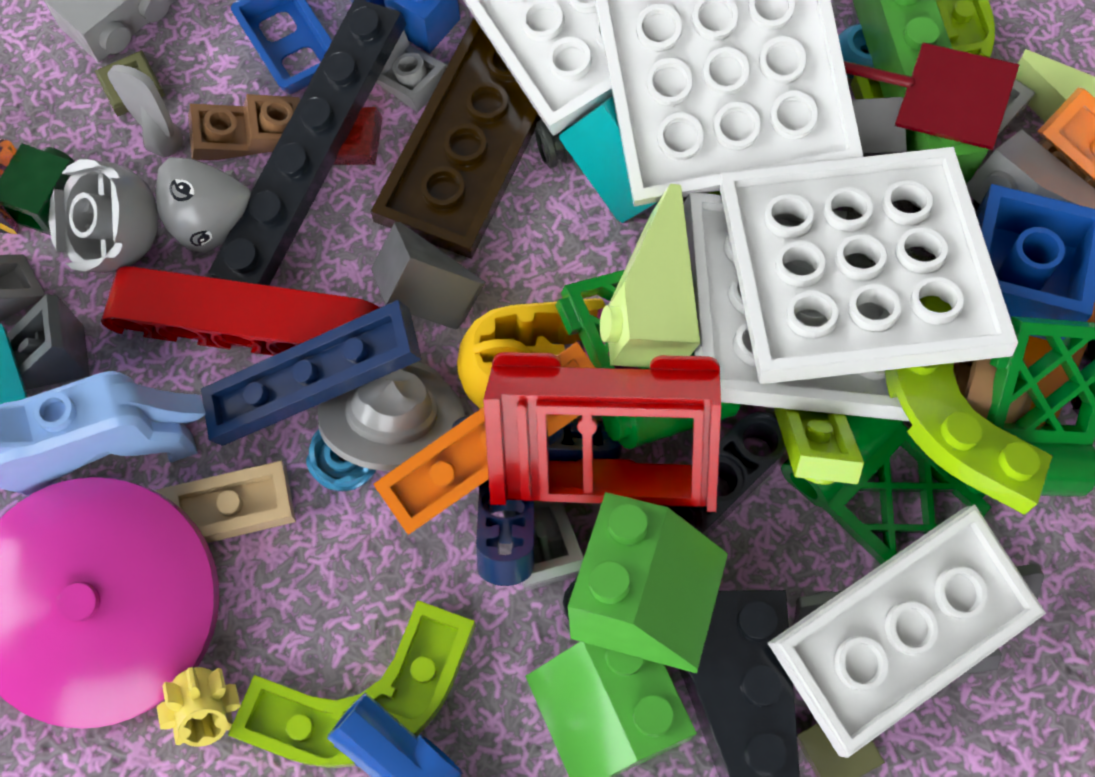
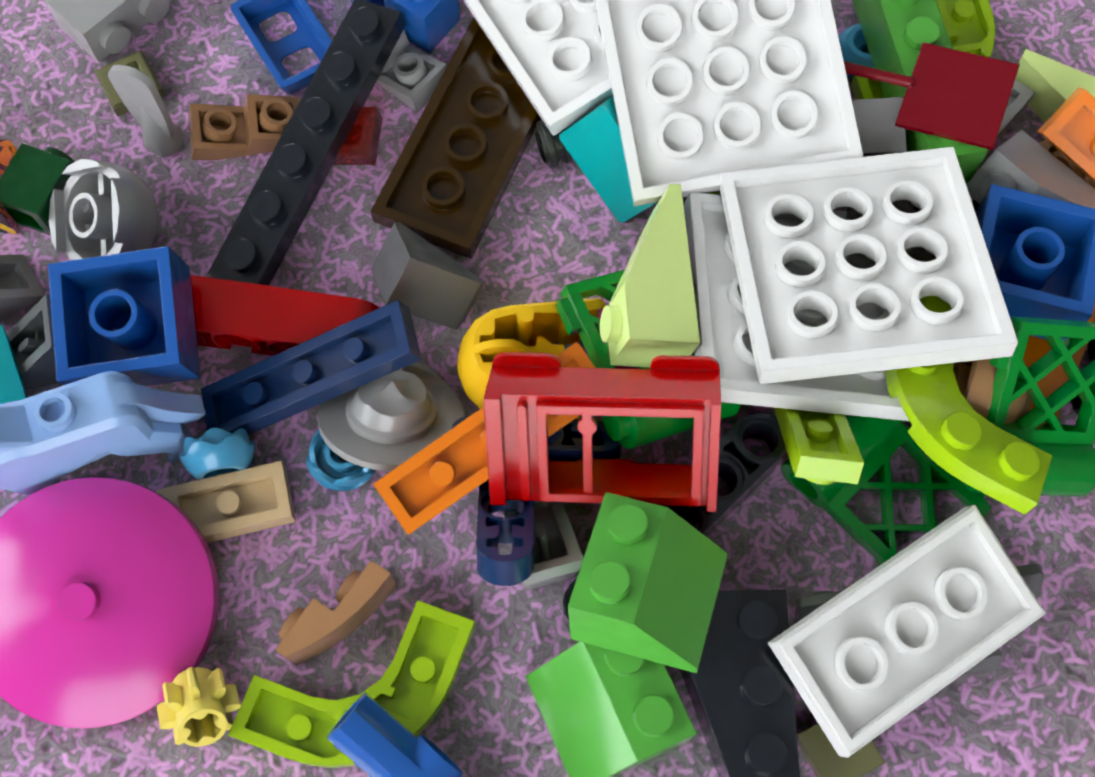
light grey piece [155,157,251,253] -> none
none -> blue brick [48,246,201,386]
none -> dark azure plate [179,428,255,480]
none -> medium nougat slope [275,560,397,666]

